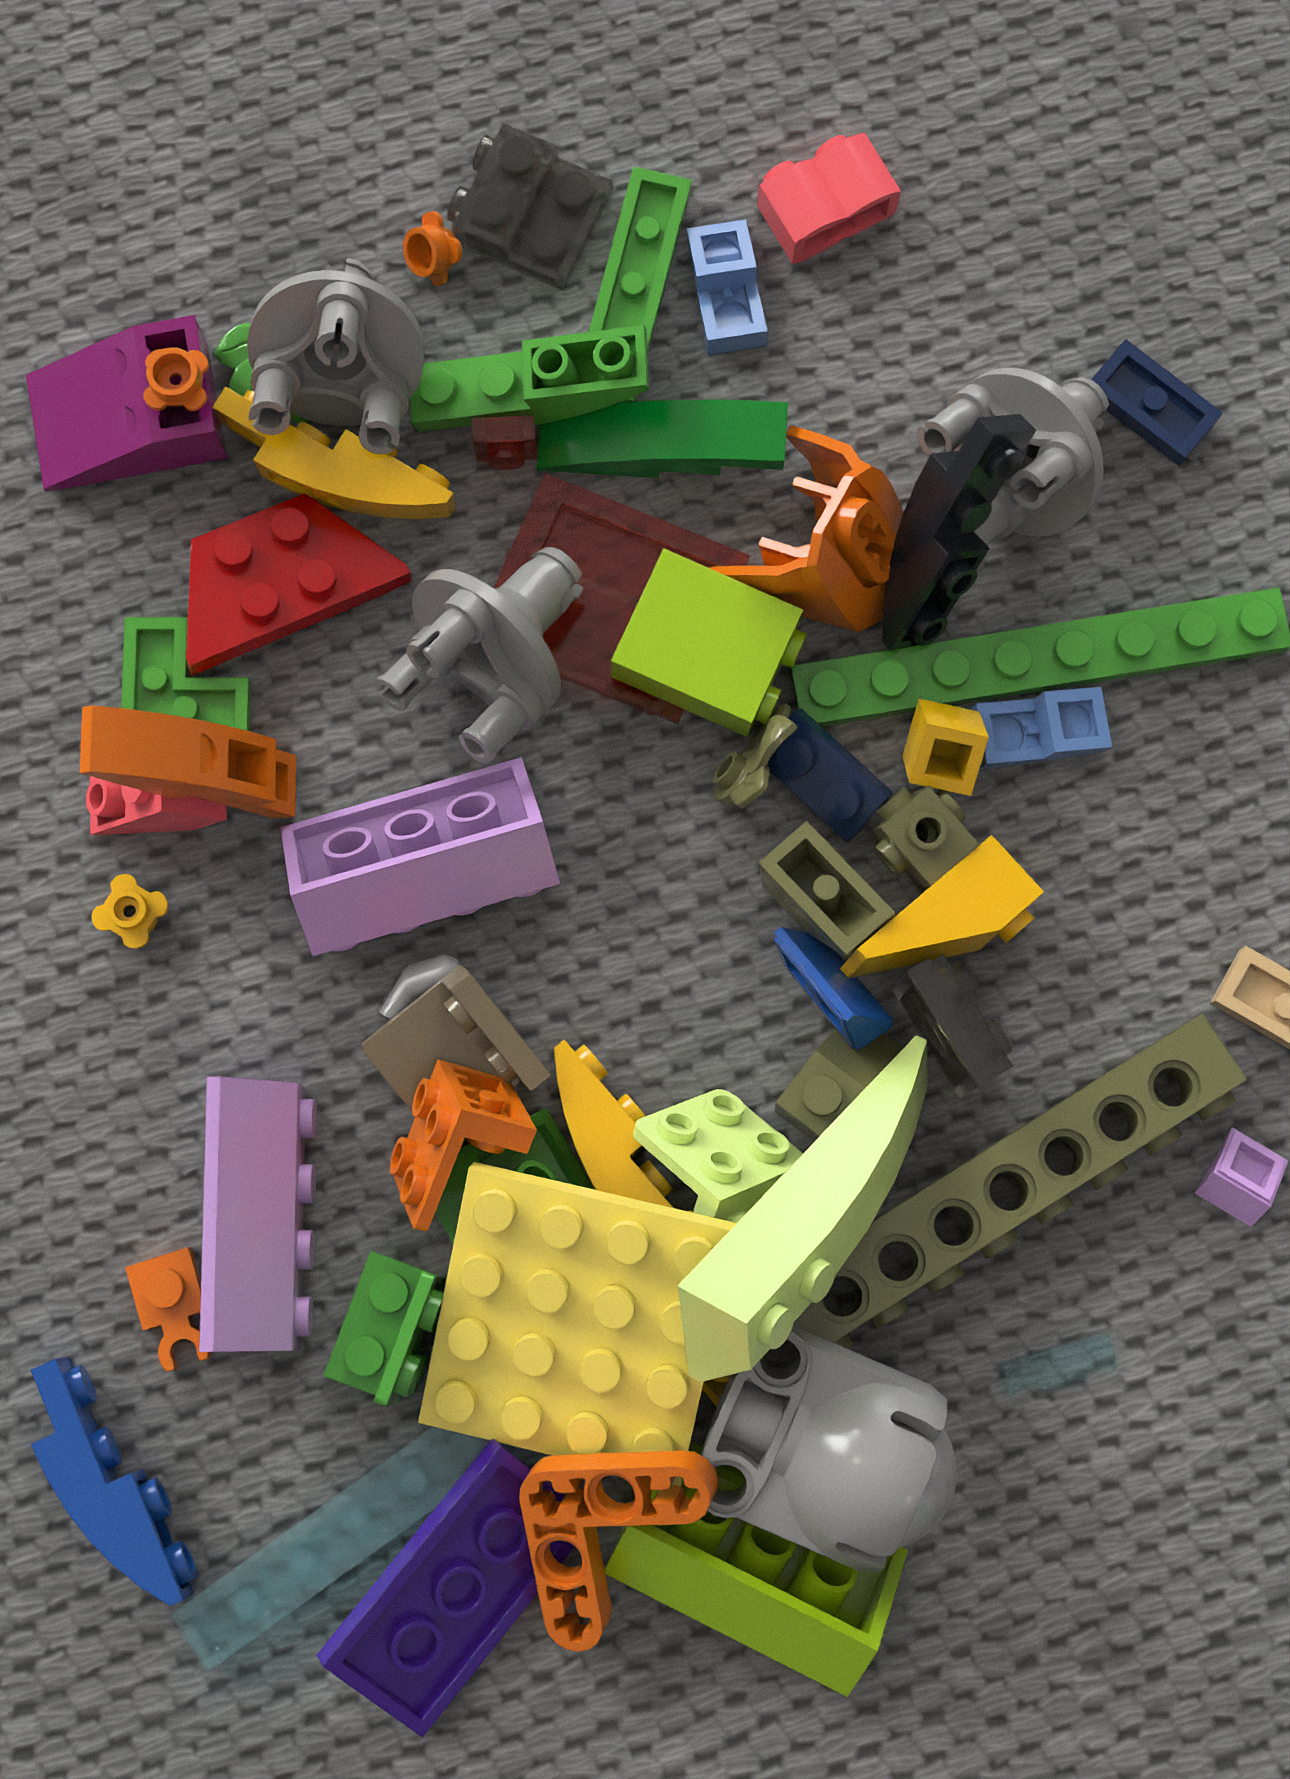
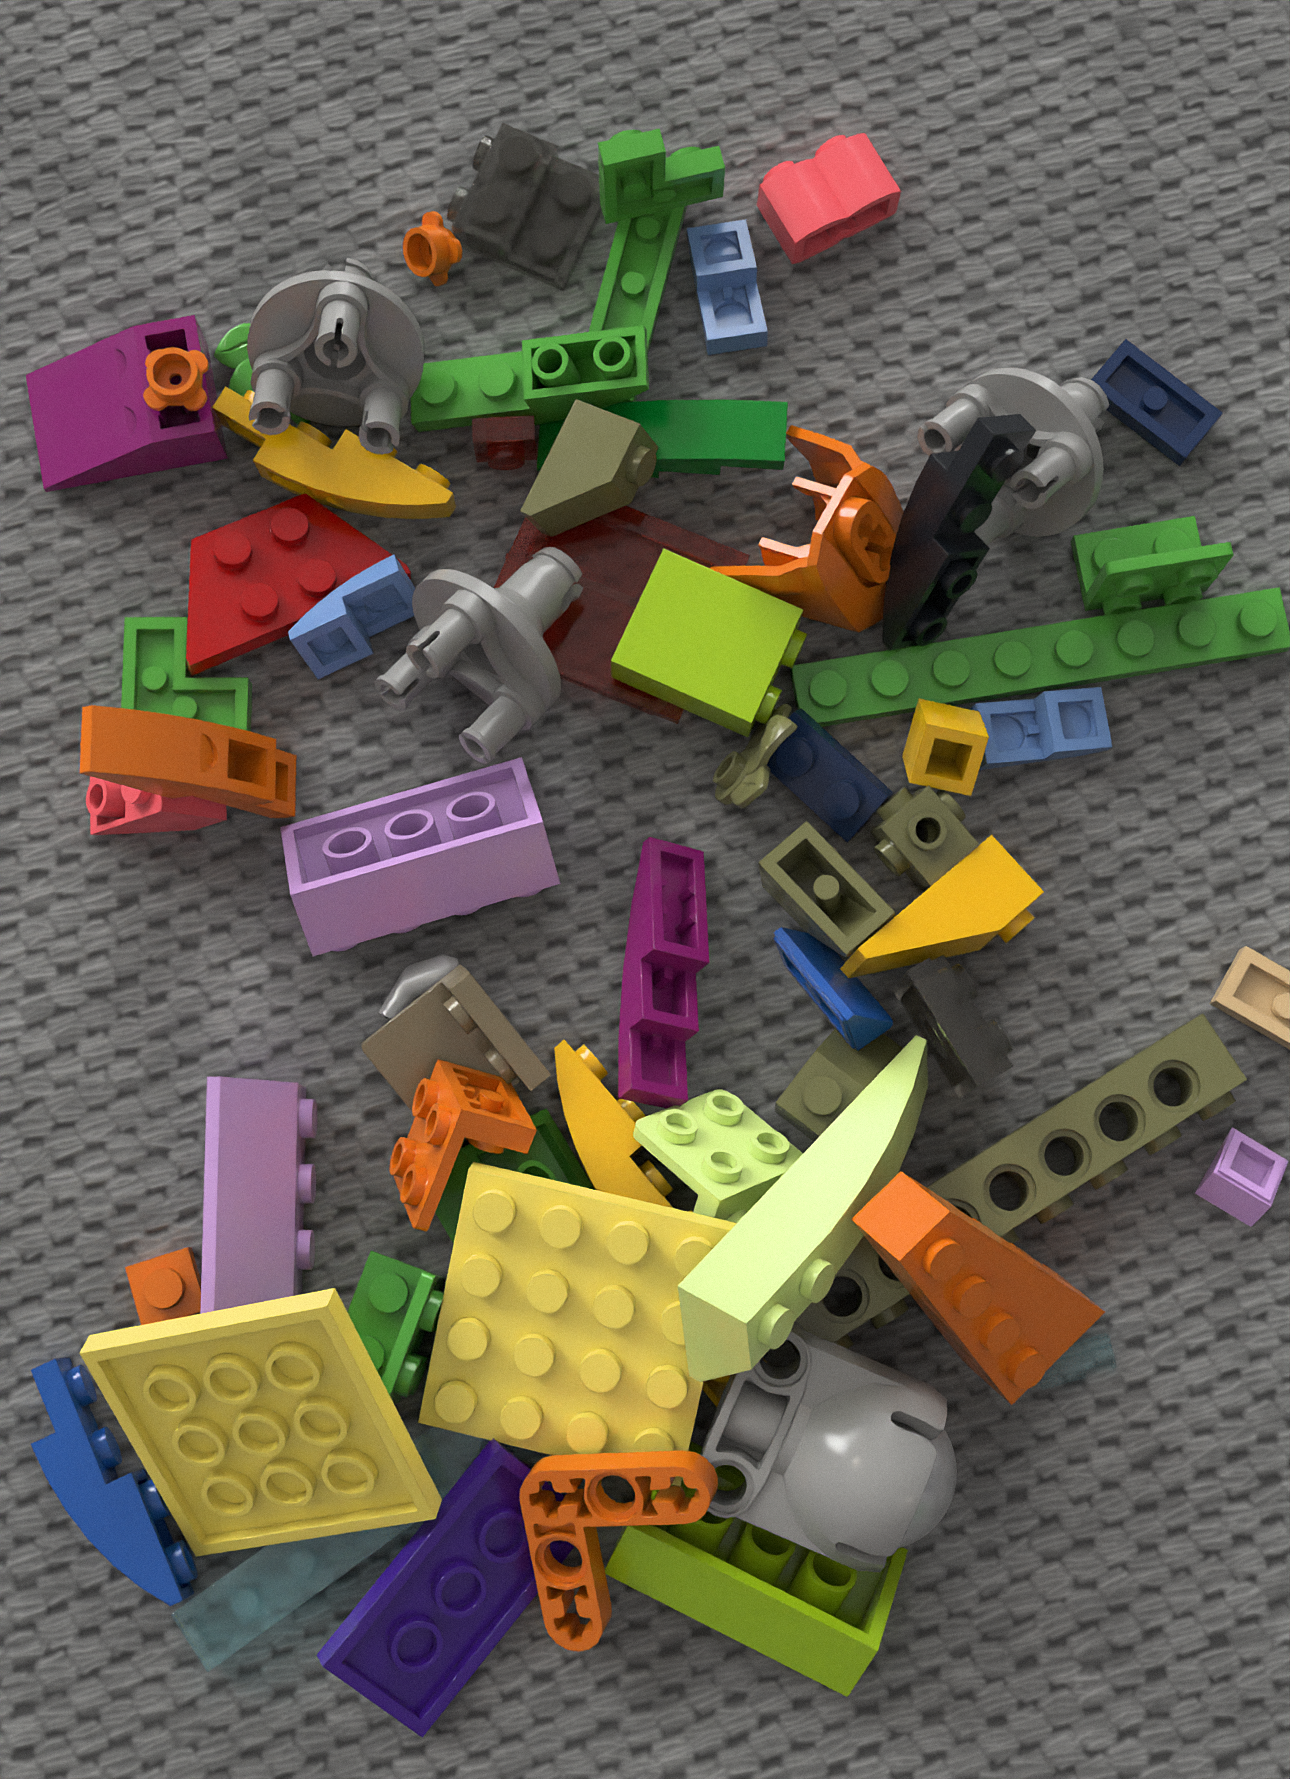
yellow plate [92,874,168,949] -> none
none -> light yellow plate [79,1288,442,1557]
none -> medium blue slope [288,555,415,679]
none -> olive slope [520,399,659,537]
none -> bright green plate [598,128,725,224]
none -> magenta slope [618,837,710,1108]
none -> orange wedge [851,1171,1105,1405]
none -> bright green bracket [1070,516,1234,615]

